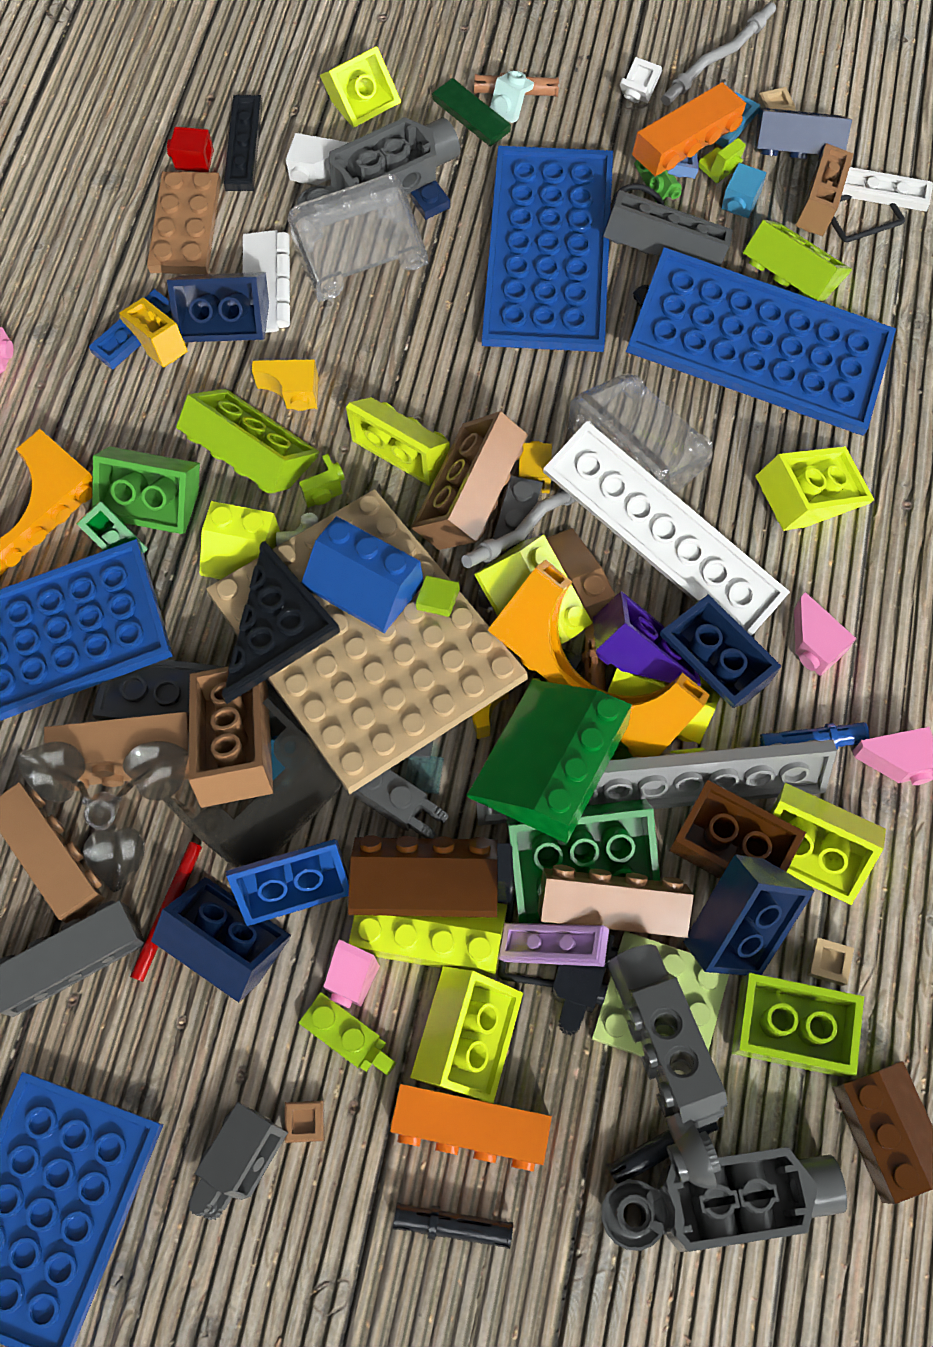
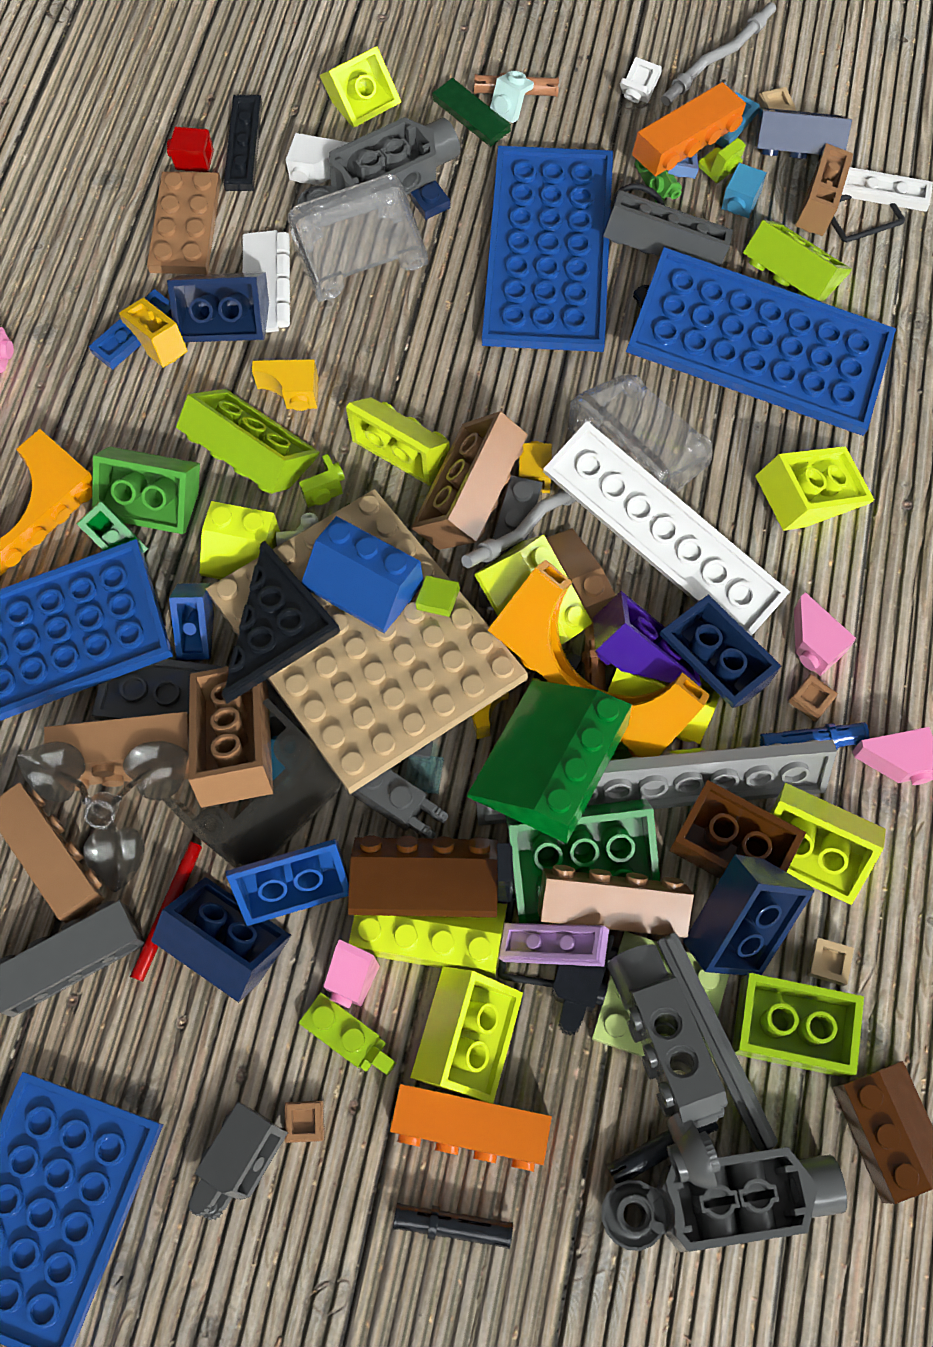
none -> blue slope [169,583,214,660]
none -> dark grey axle [657,933,778,1151]
none -> medium nougat tile [788,674,838,722]

